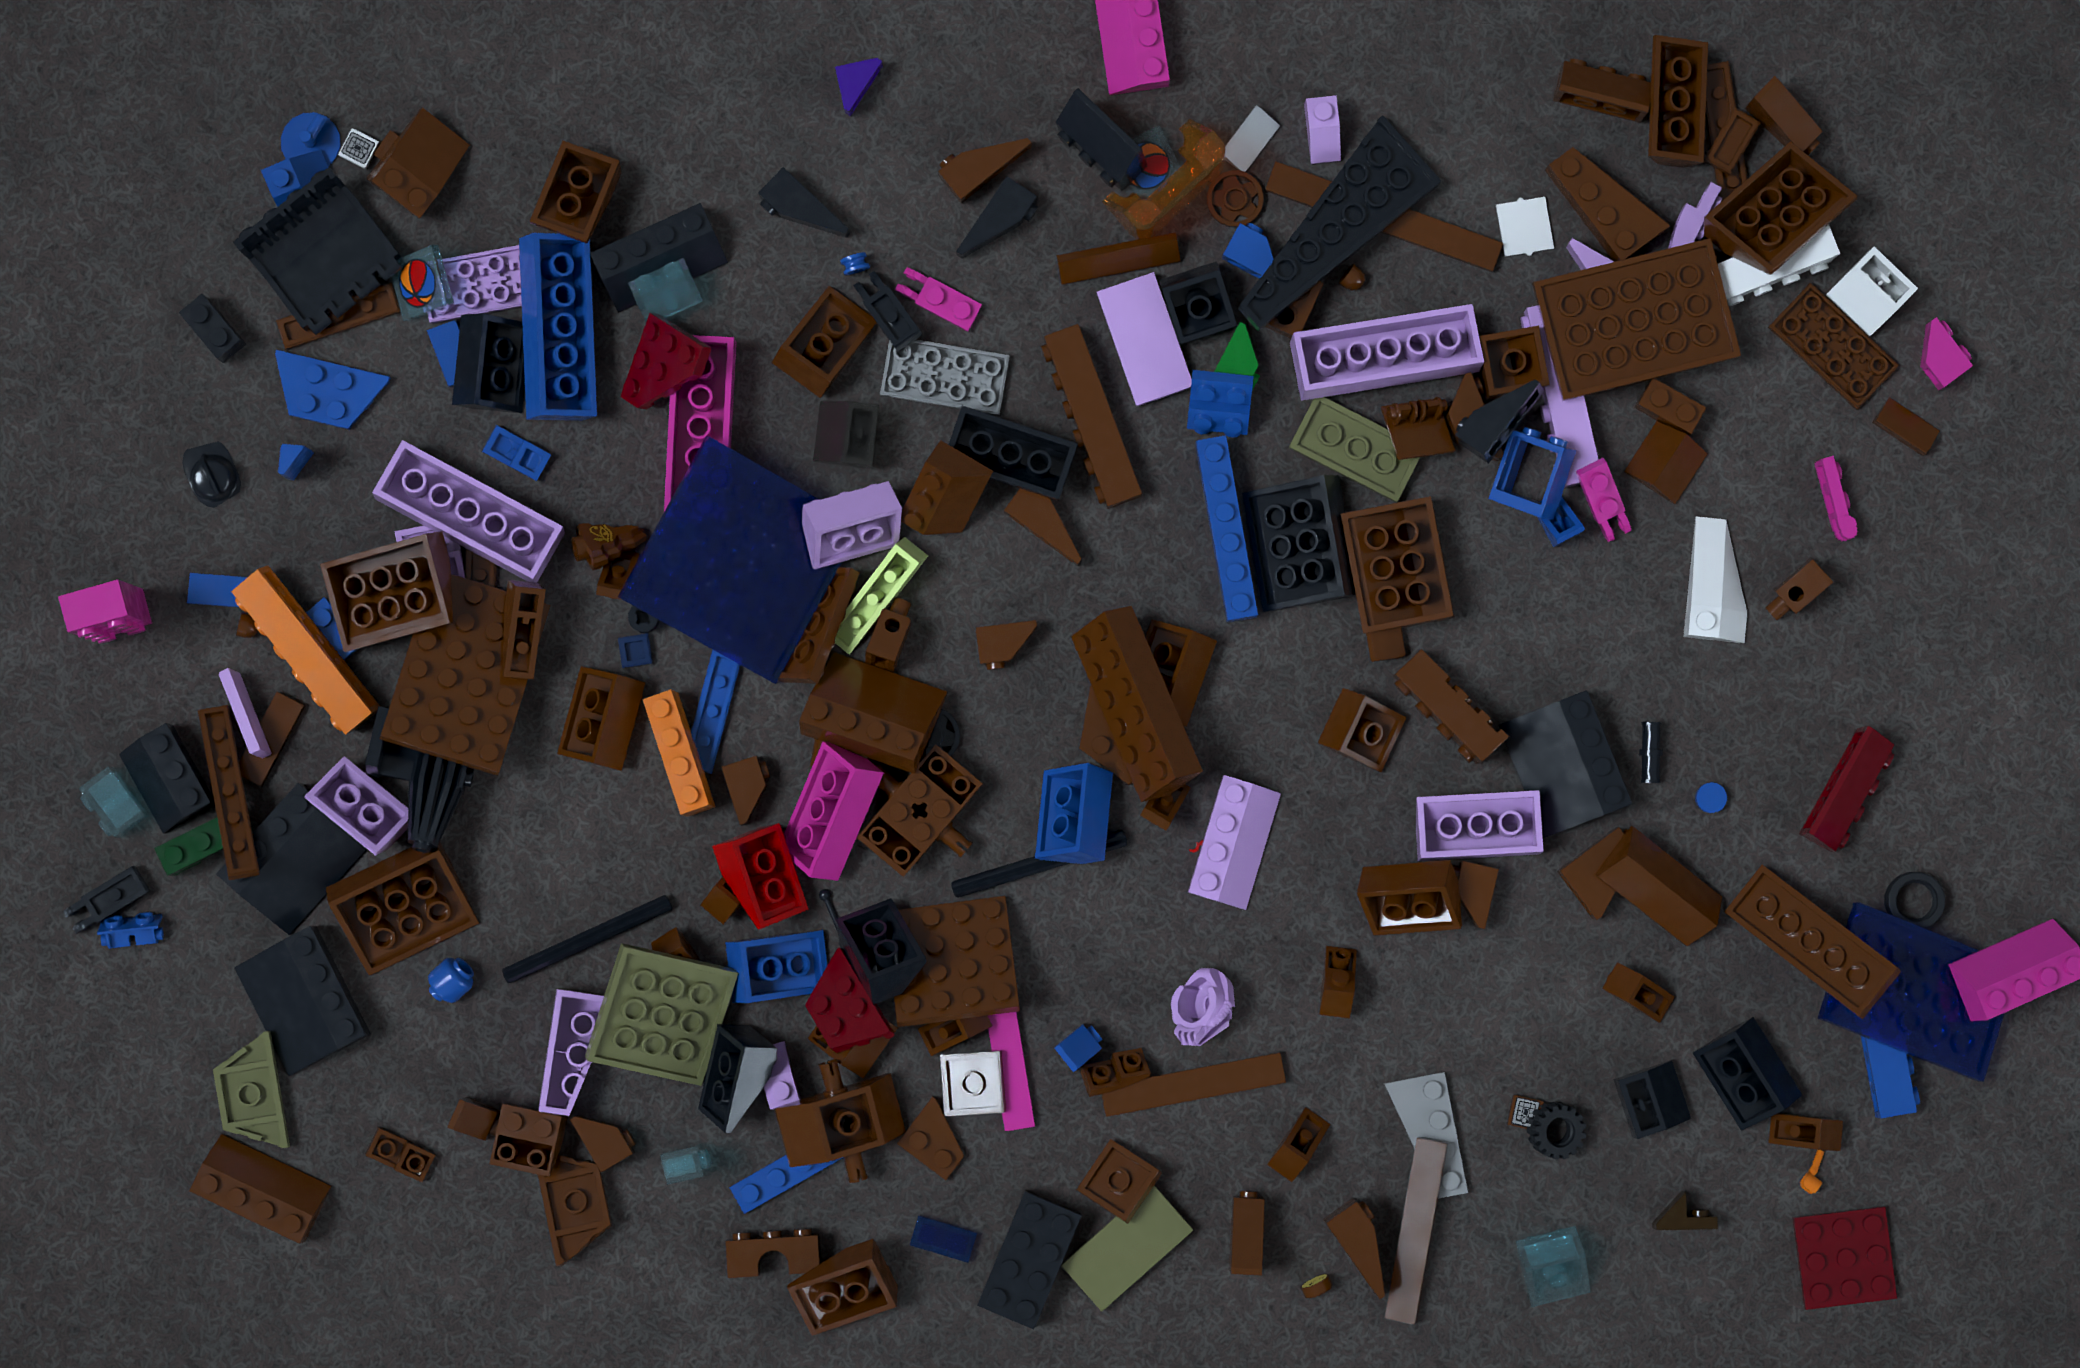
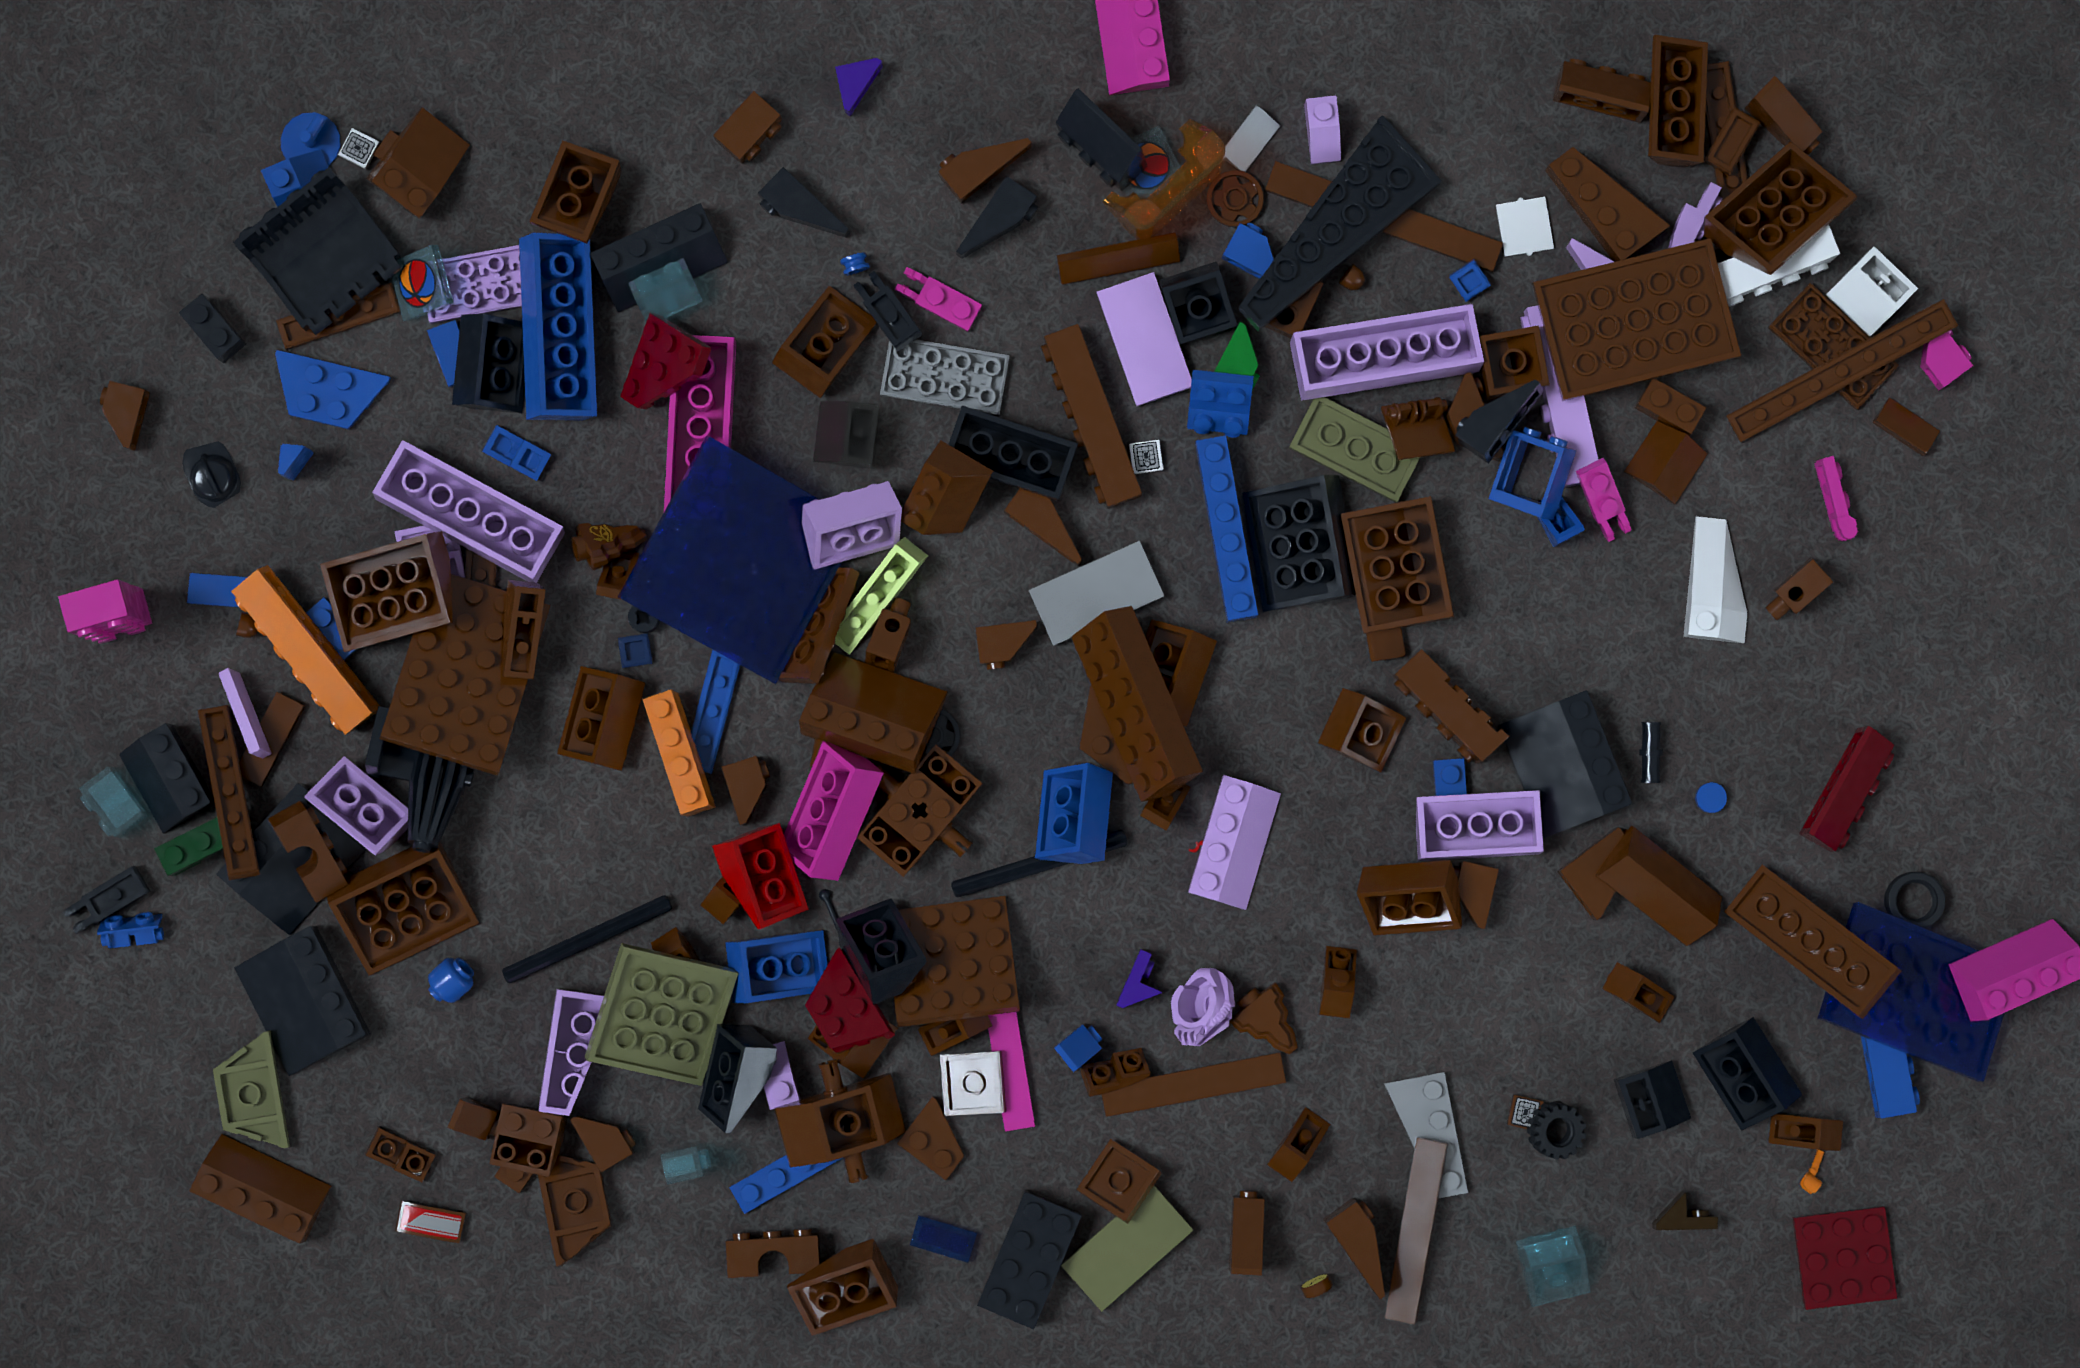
none -> reddish brown slope [100,381,150,451]
none -> reddish brown arch [268,801,348,903]
none -> slope [395,1200,466,1243]
none -> reddish brown plate [494,1167,533,1194]
none -> reddish brown brick [713,91,782,164]
none -> light grey tile [1029,541,1164,646]
none -> dark purple slope [1116,949,1162,1008]
none -> tile [1129,440,1163,474]
none -> reddish brown rock [1229,982,1298,1054]
none -> blue plate [1433,758,1467,796]
none -> blue tile [1449,259,1491,302]
none -> reddish brown tile [1726,299,1958,442]

